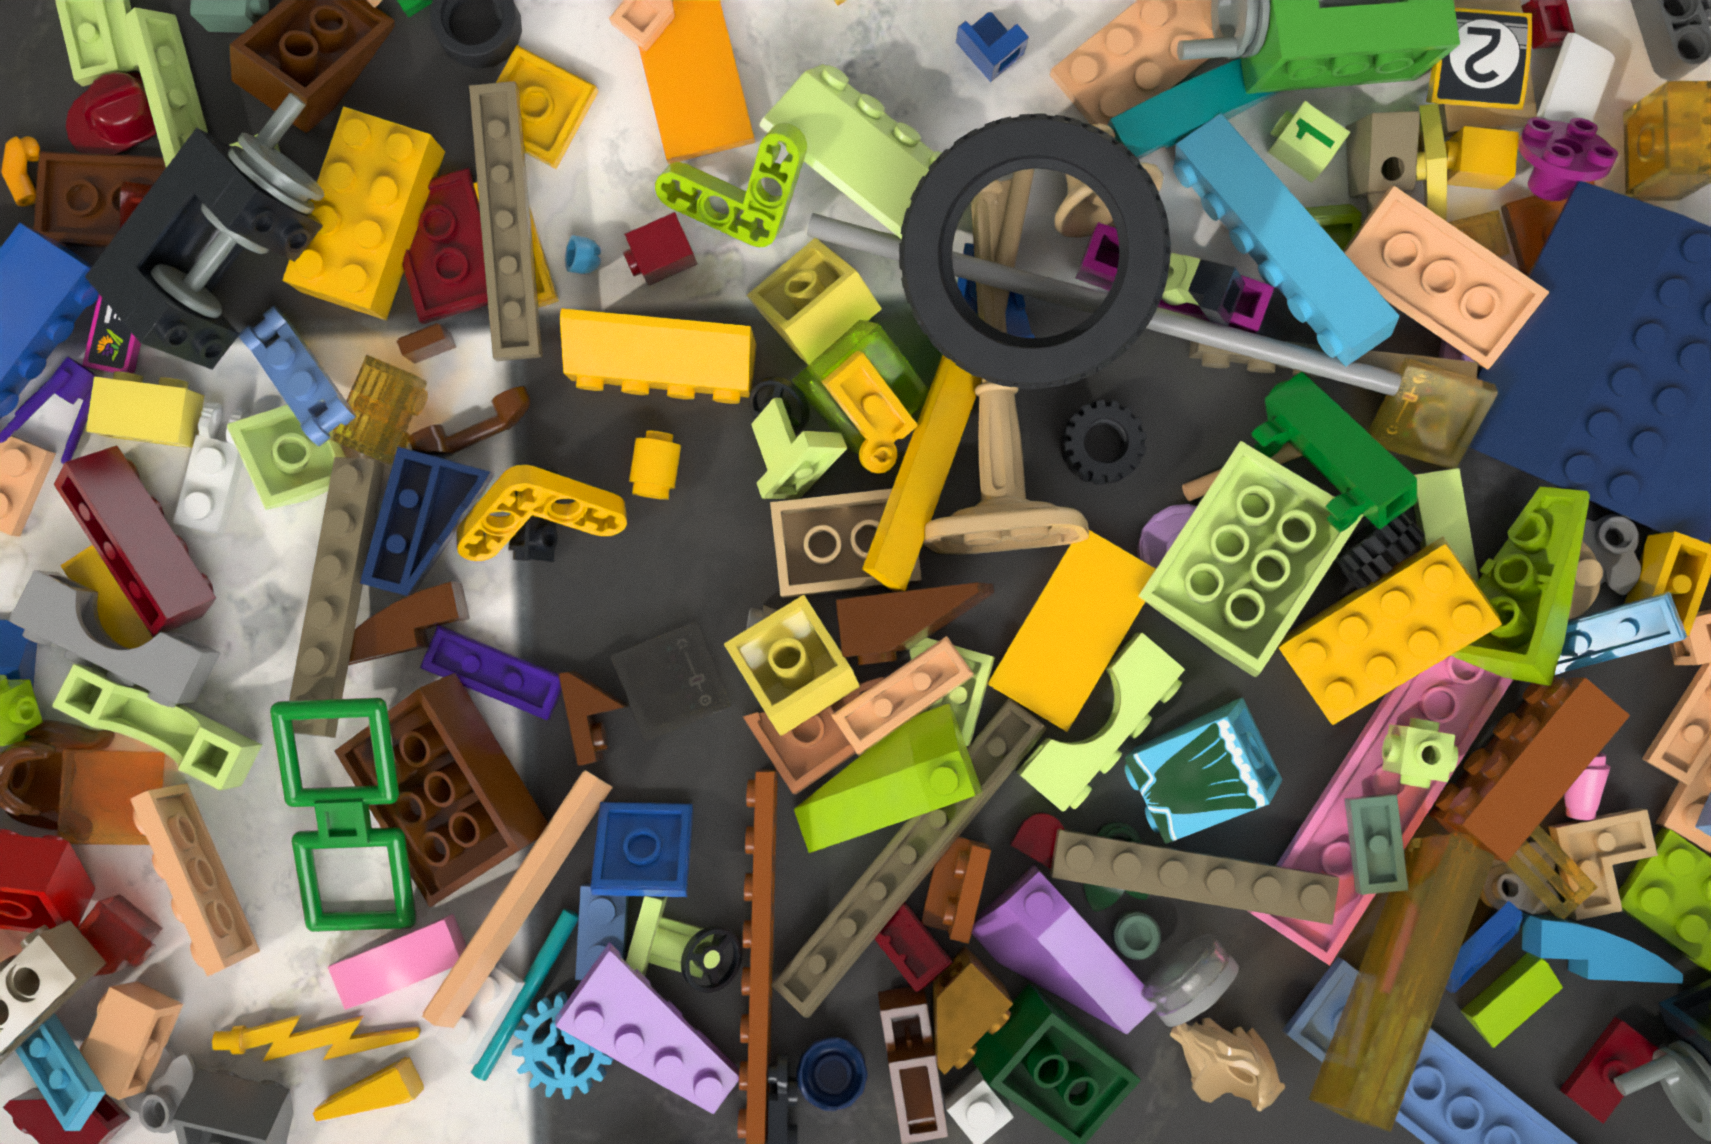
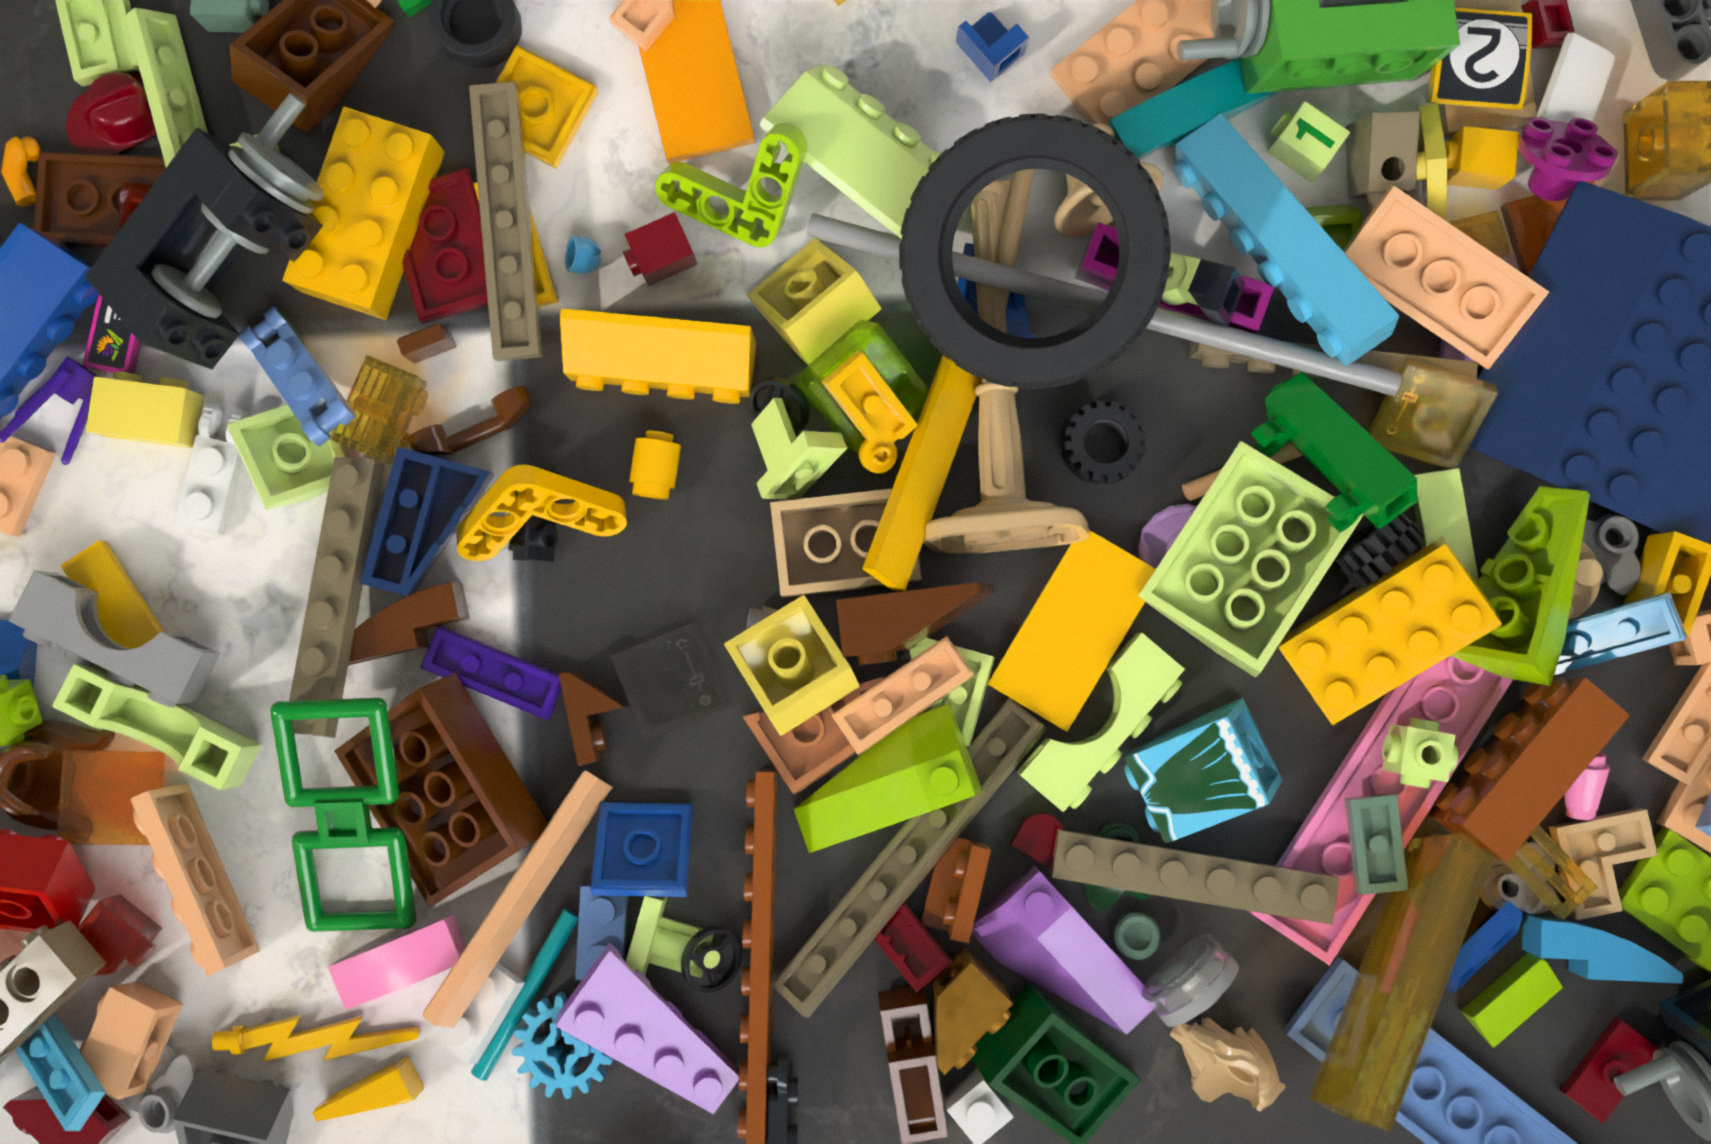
brick [54,445,217,638] -> none
dark blue hair [796,1037,868,1111] -> none

